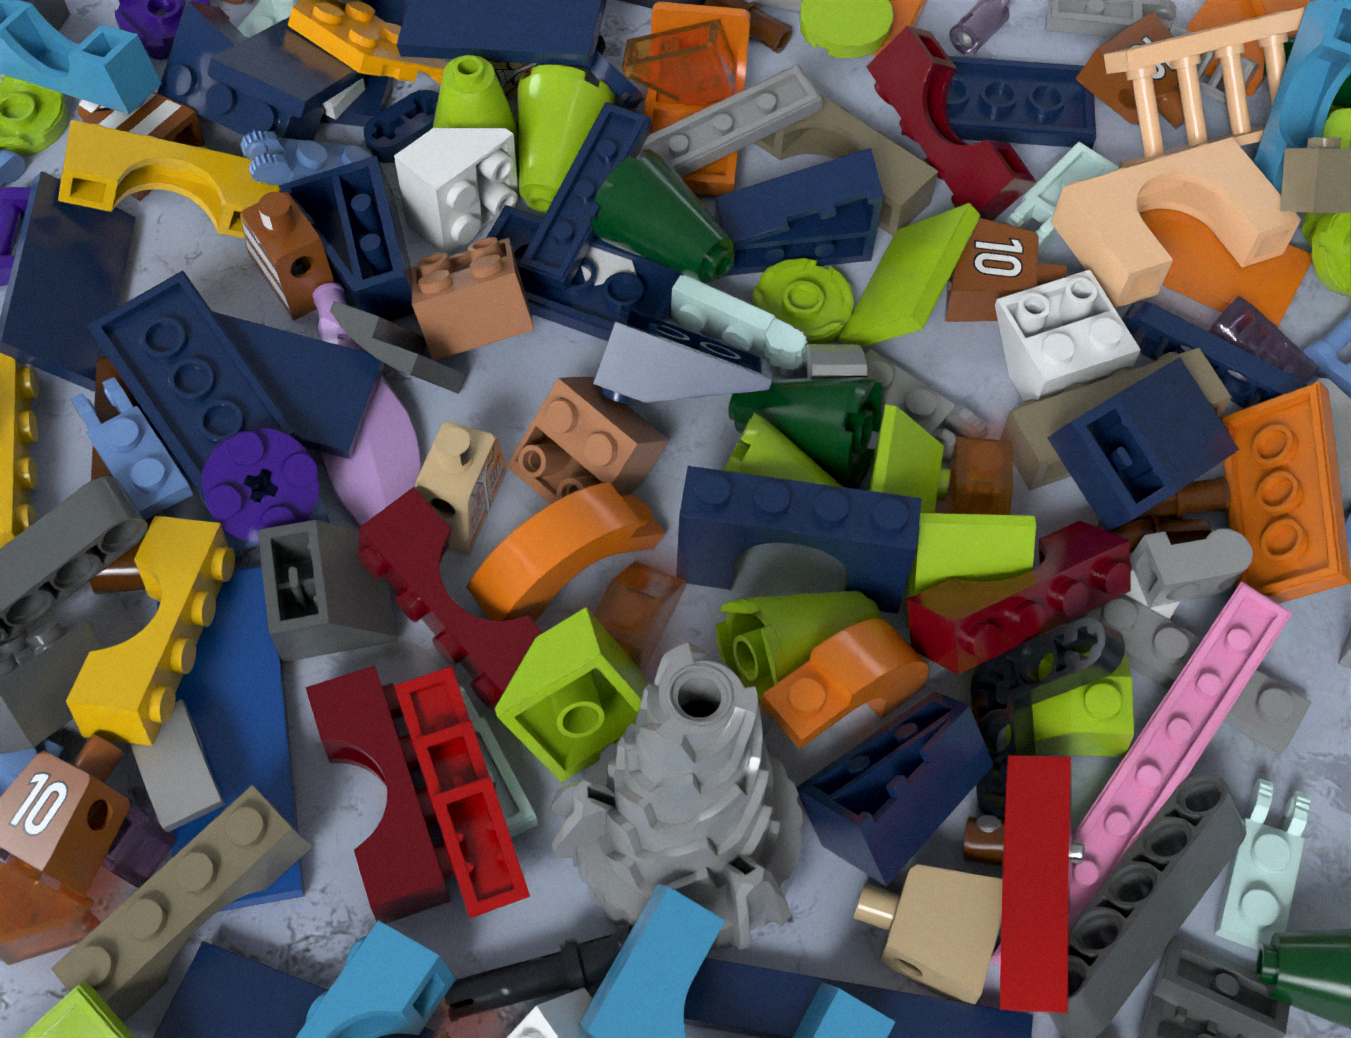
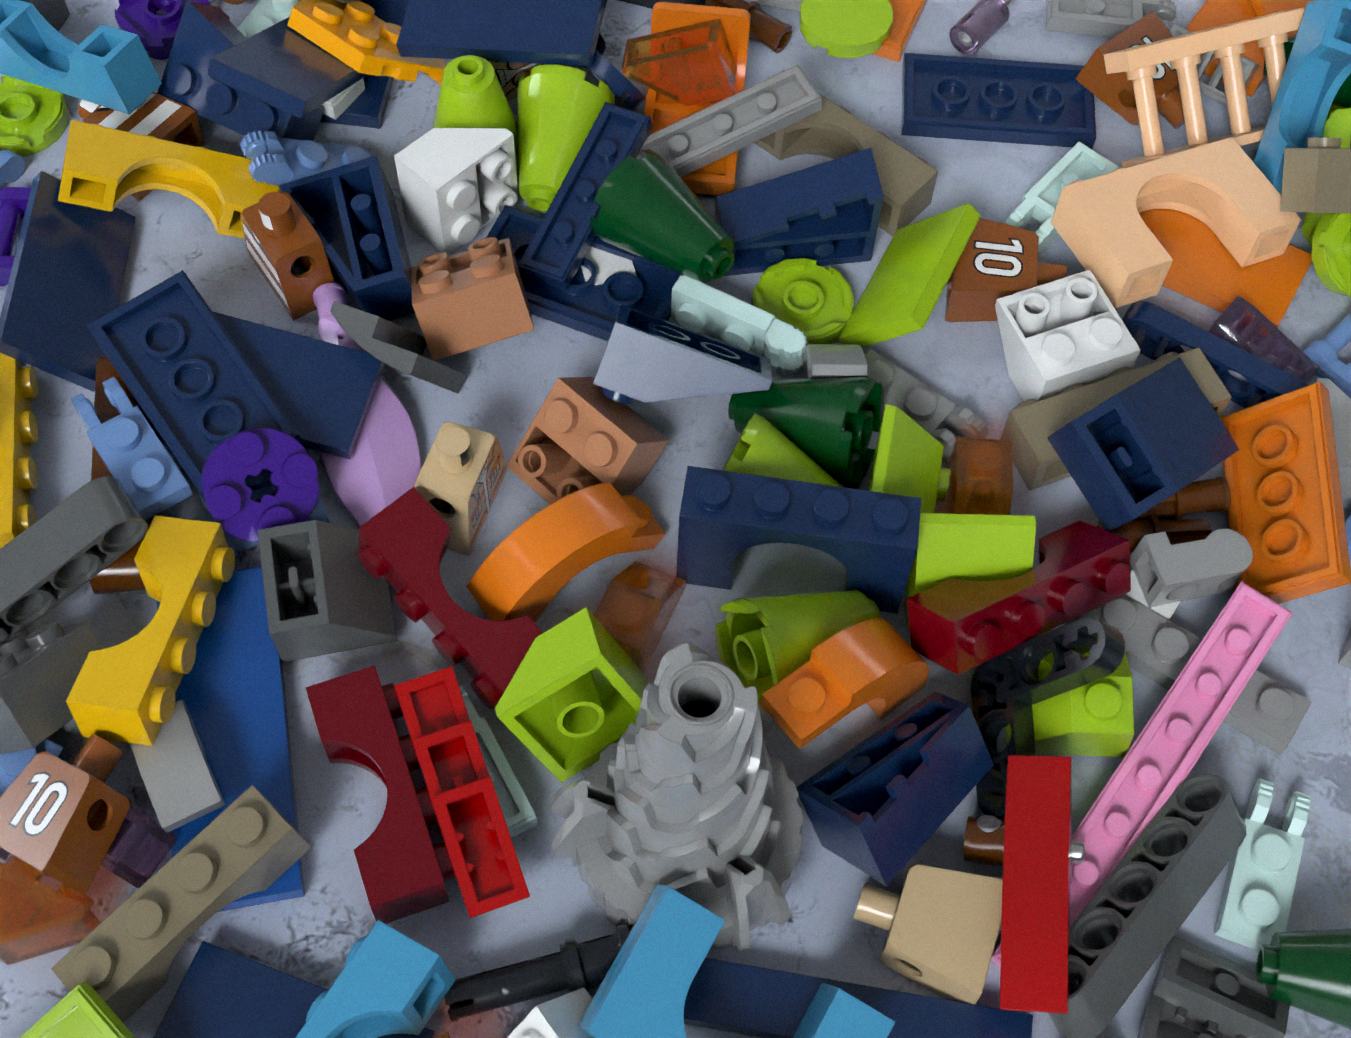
dark blue beam [363,90,439,163] -> none
dark red arch [866,26,1037,221] -> none

